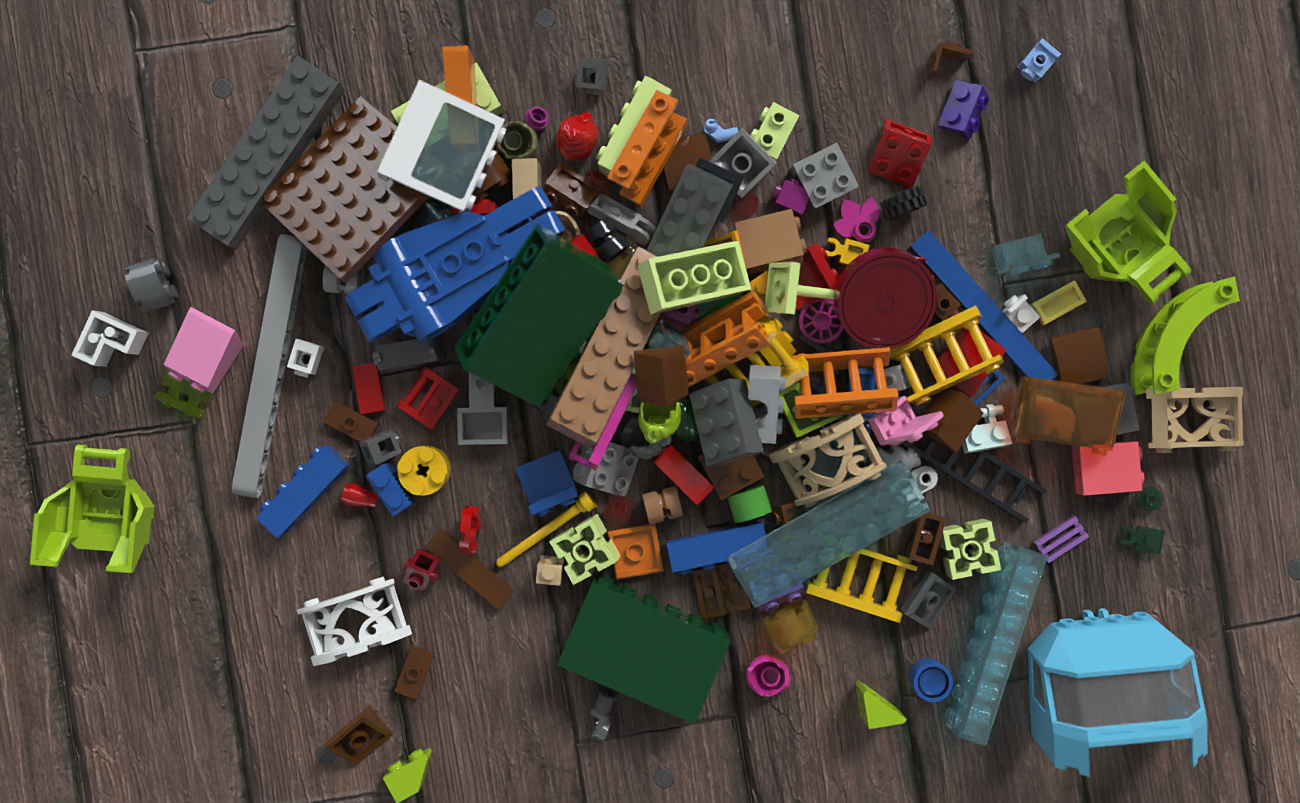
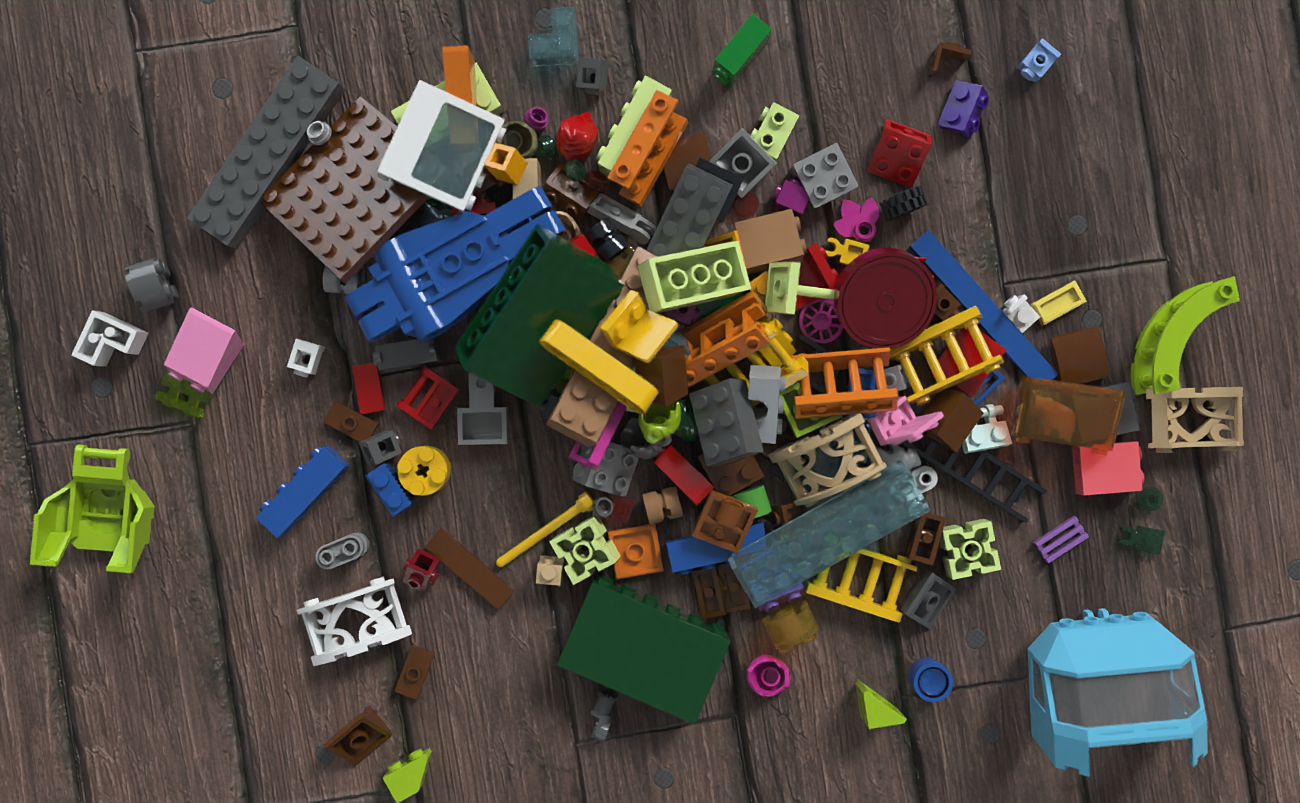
light grey beam [232,234,307,499] -> none
red cone [340,482,378,508] -> none
red plate [459,505,481,555] -> none
blue bracket [517,451,579,517] -> none
light blue arm [704,119,738,143] -> none
clear light blue brick [945,541,1048,746] -> none
clear light blue bracket [992,233,1060,277] -> none
lime piece [1065,161,1191,305] -> none
none -> light grey plate [307,121,332,145]
none -> light grey brick [315,532,369,569]
none -> light orange brick [484,143,528,185]
none -> clear light blue brick [528,6,580,67]
none -> clear green plate [537,134,557,159]
none -> yellow beam [540,320,658,415]
none -> clear green plate [565,159,588,182]
none -> dark grey hinge [592,497,613,517]
none -> yellow bracket [600,290,678,363]
none -> dark orange plate [692,490,758,553]
none -> green brick [712,13,772,88]

